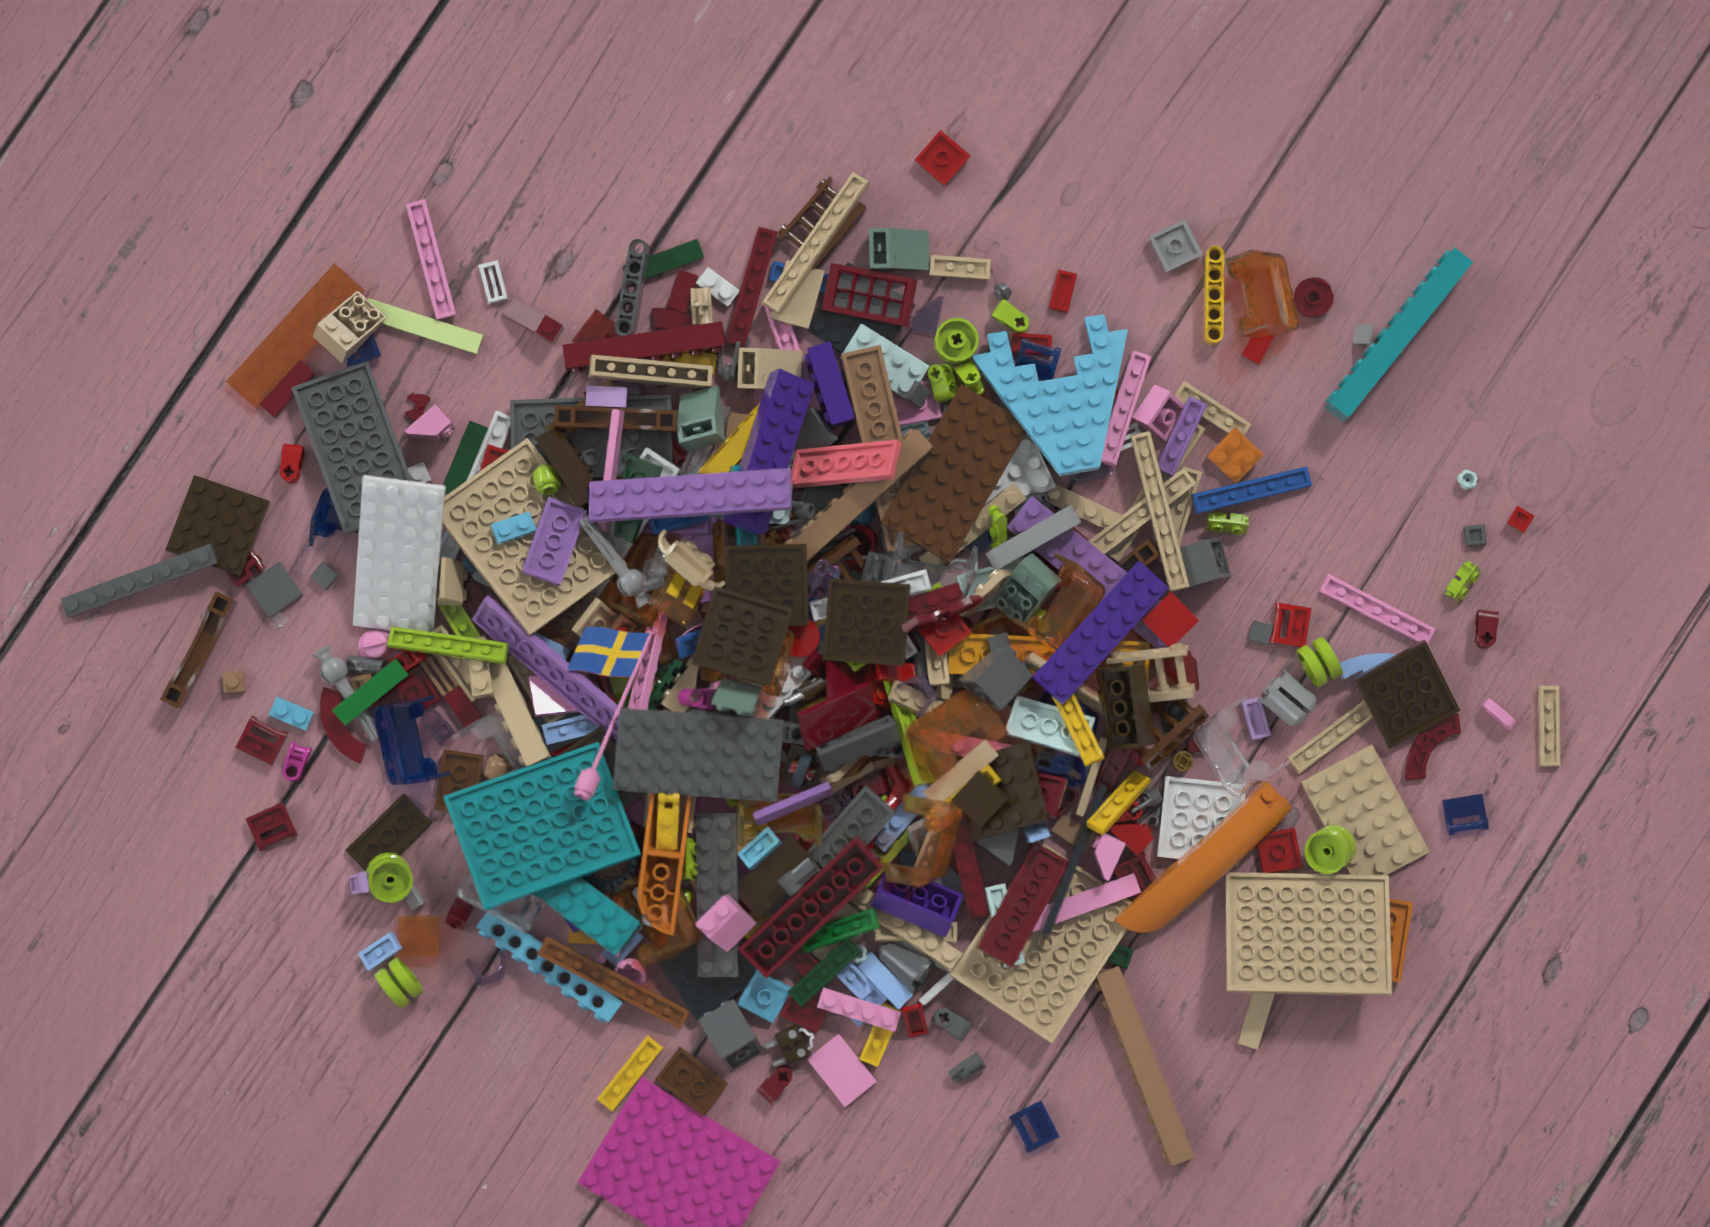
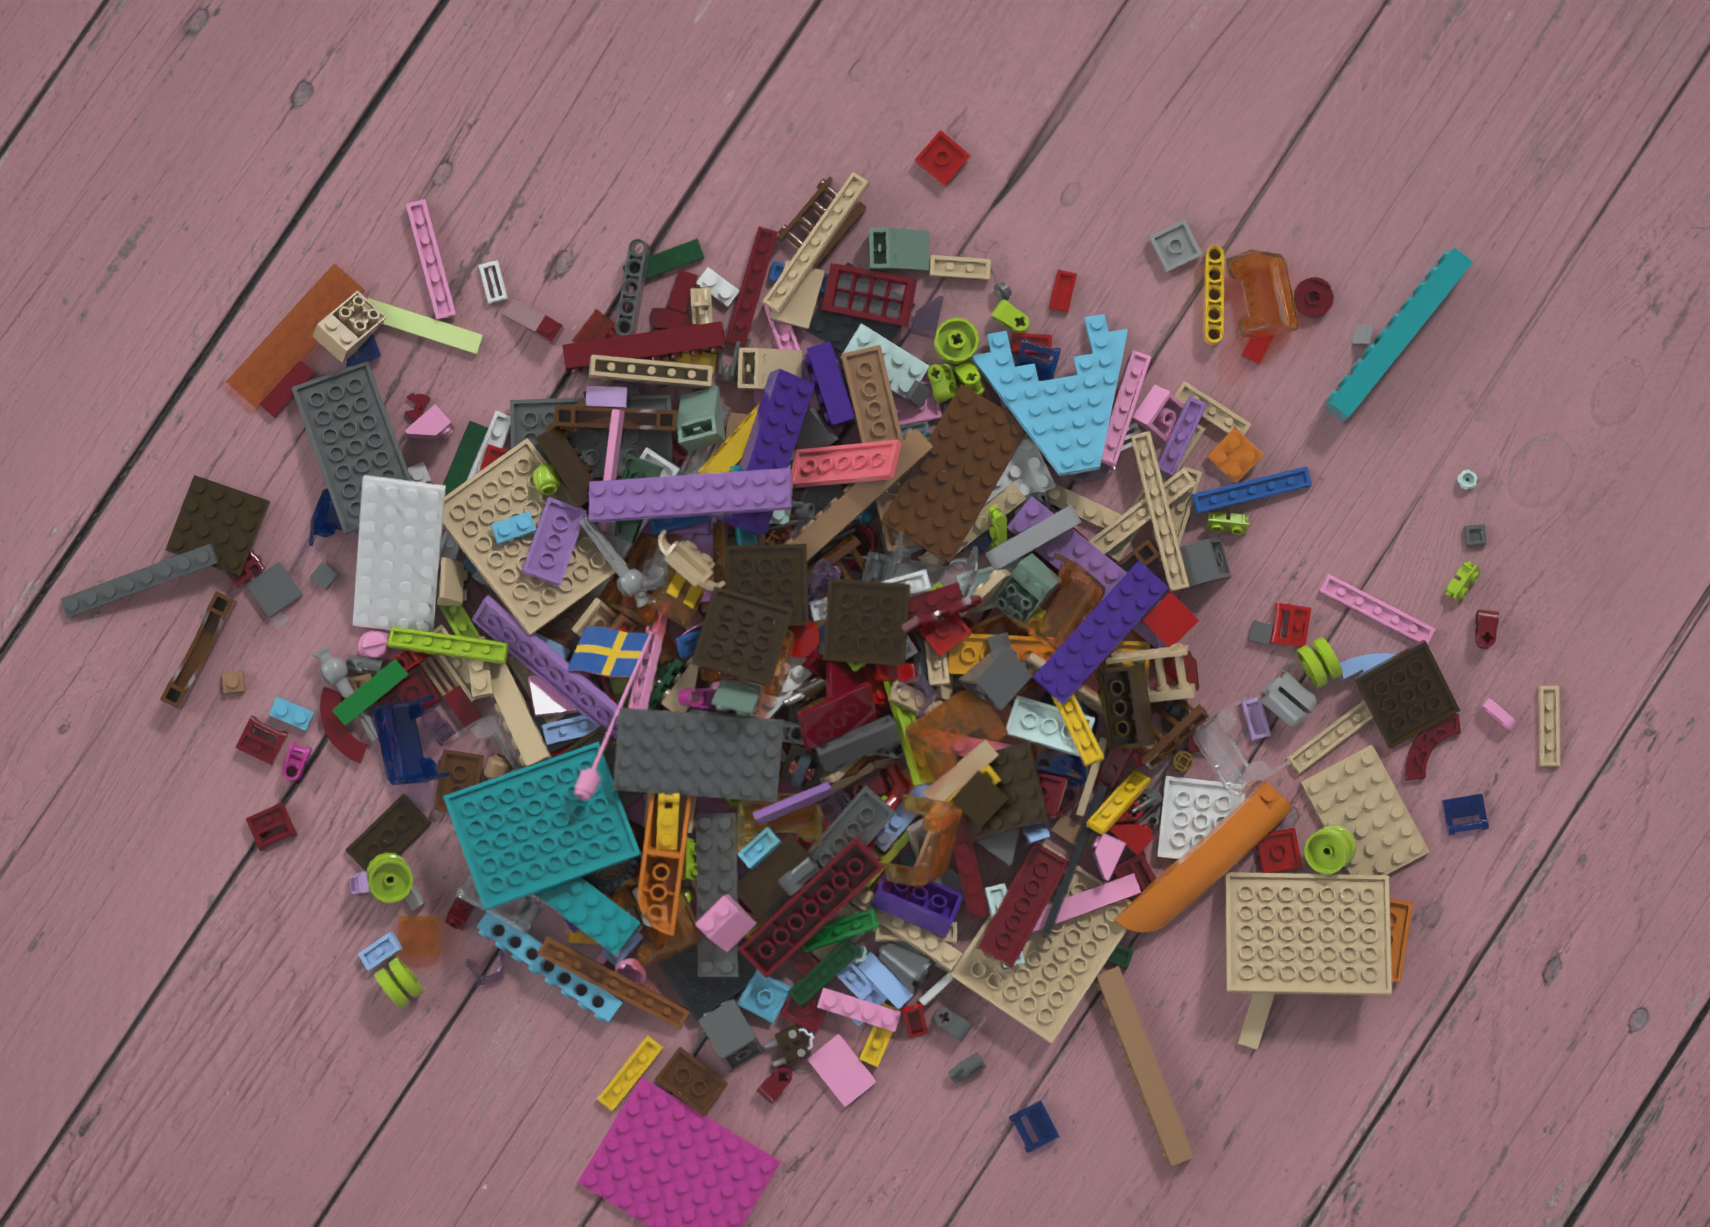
red piece [279,443,305,484] -> none
red plate [1506,505,1534,533] -> none

